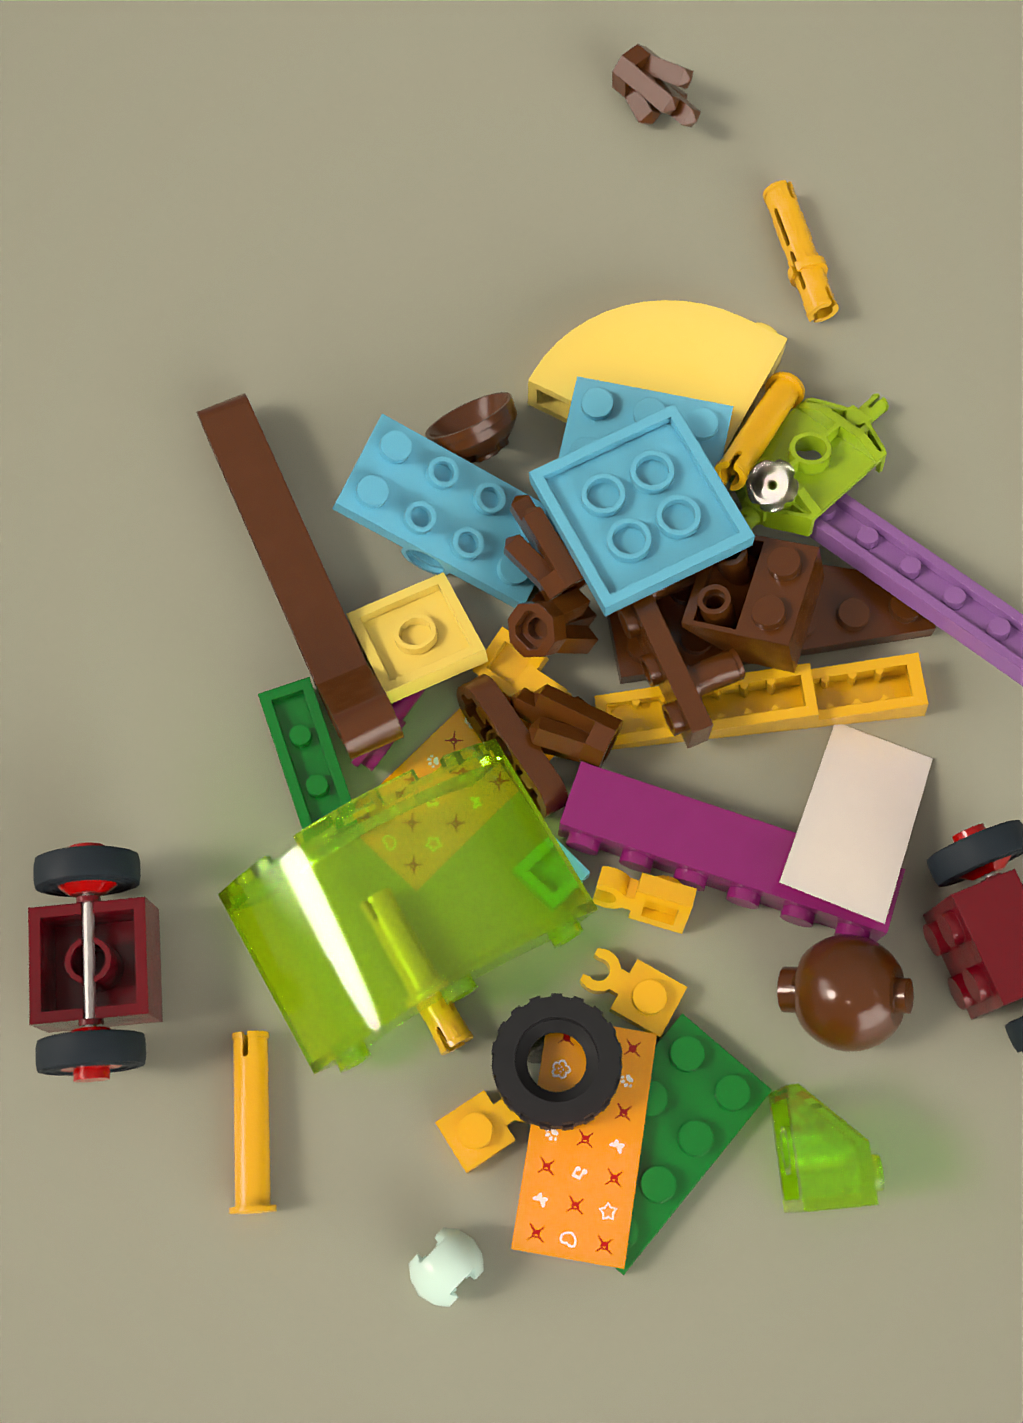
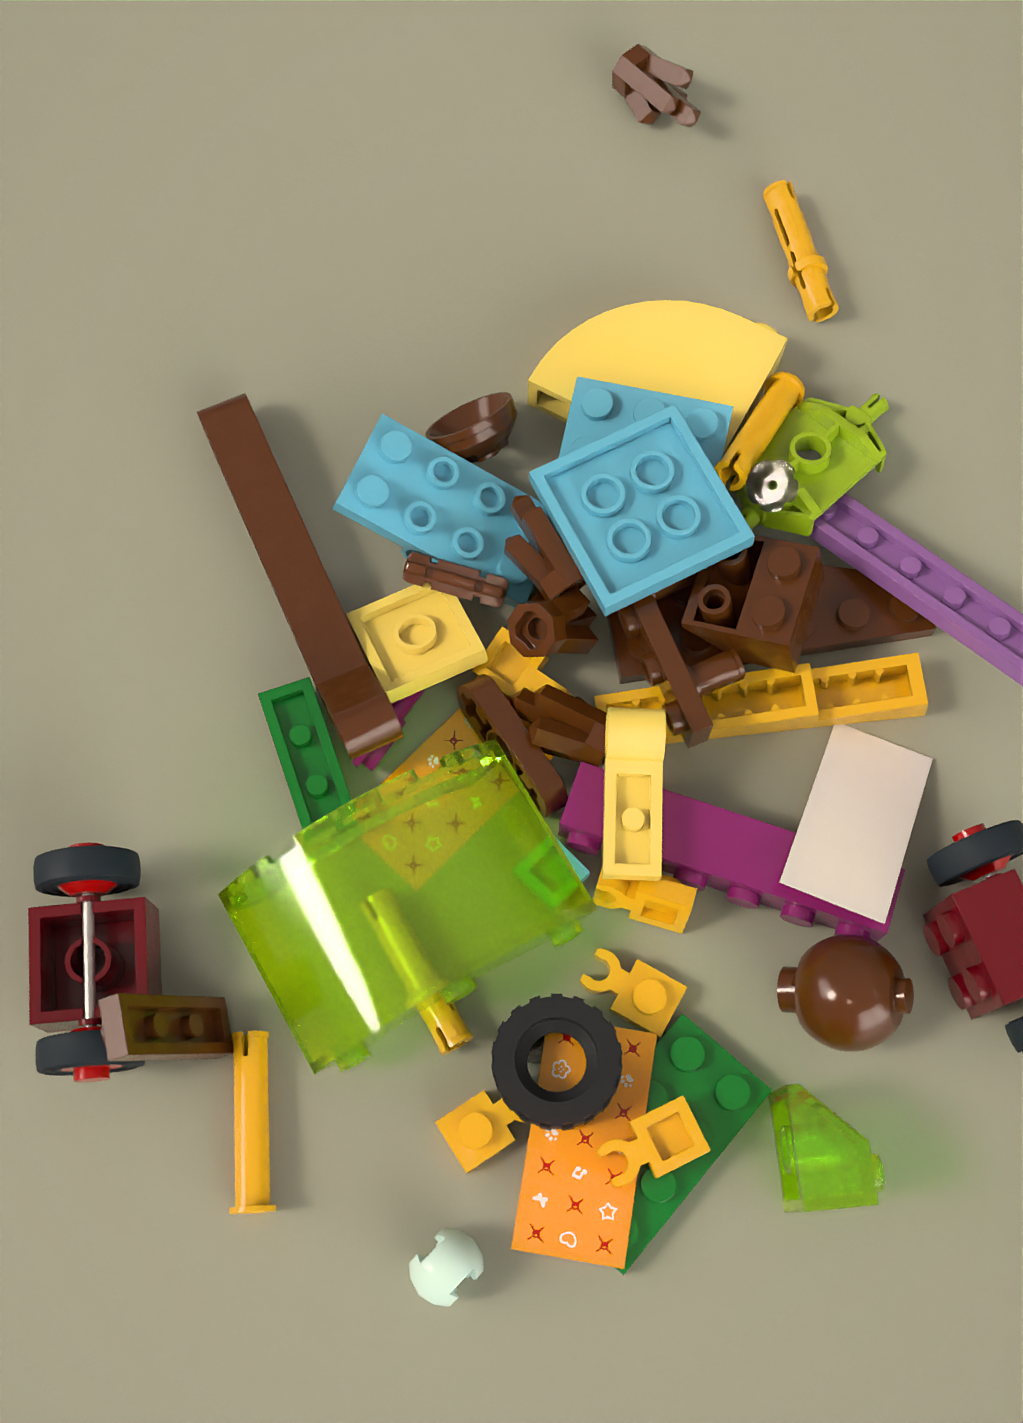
none -> reddish brown plate [98,993,233,1061]
none -> reddish brown axle [403,552,509,608]
none -> yellow plate [596,1095,711,1187]
none -> light yellow plate [602,707,666,881]

